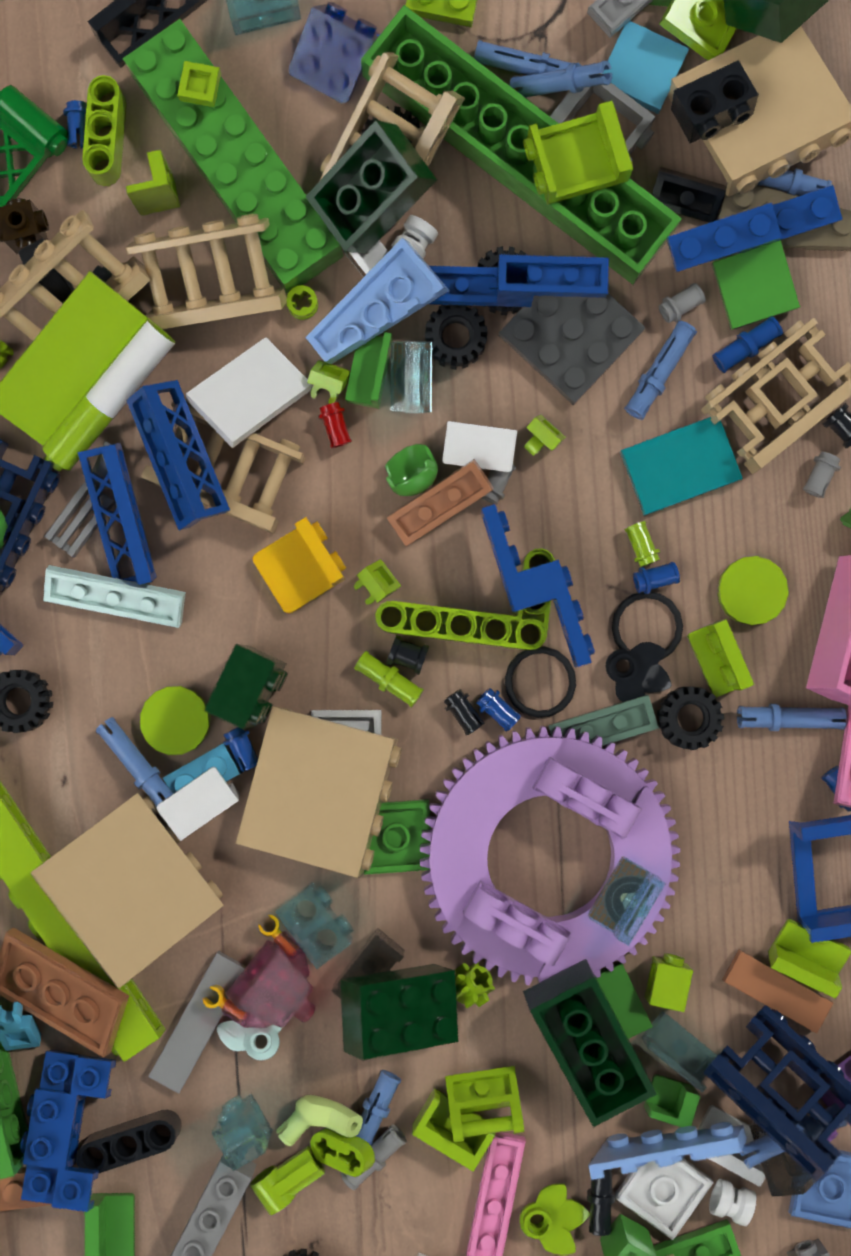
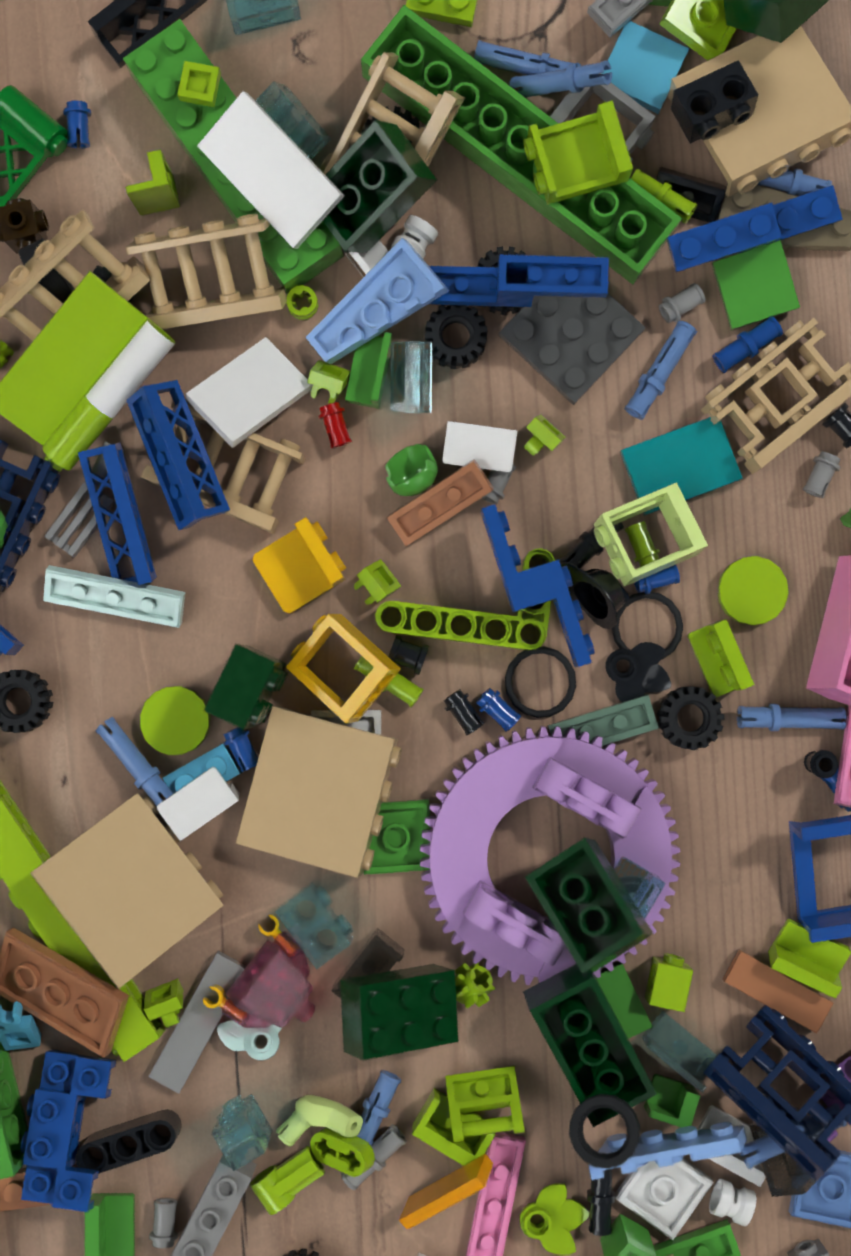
lime beam [82,75,126,186] -> none
clear blue bracket [288,2,380,104] -> none
none -> lime tile [143,978,184,1028]
none -> light grey pin [149,1198,178,1248]
none -> white tile [197,91,344,249]
none -> clear light blue brick [255,81,331,160]
none -> yellow window [286,614,401,724]
none -> light orange tile [399,1154,493,1230]
none -> dark green brick [525,837,654,973]
none -> black pin [559,522,624,569]
none -> black piece [560,562,629,629]
none -> black tyre [569,1094,640,1169]
none -> yellowish green window [594,483,708,587]
none -> lime pin [630,168,697,224]
none -> black pin [804,750,838,778]

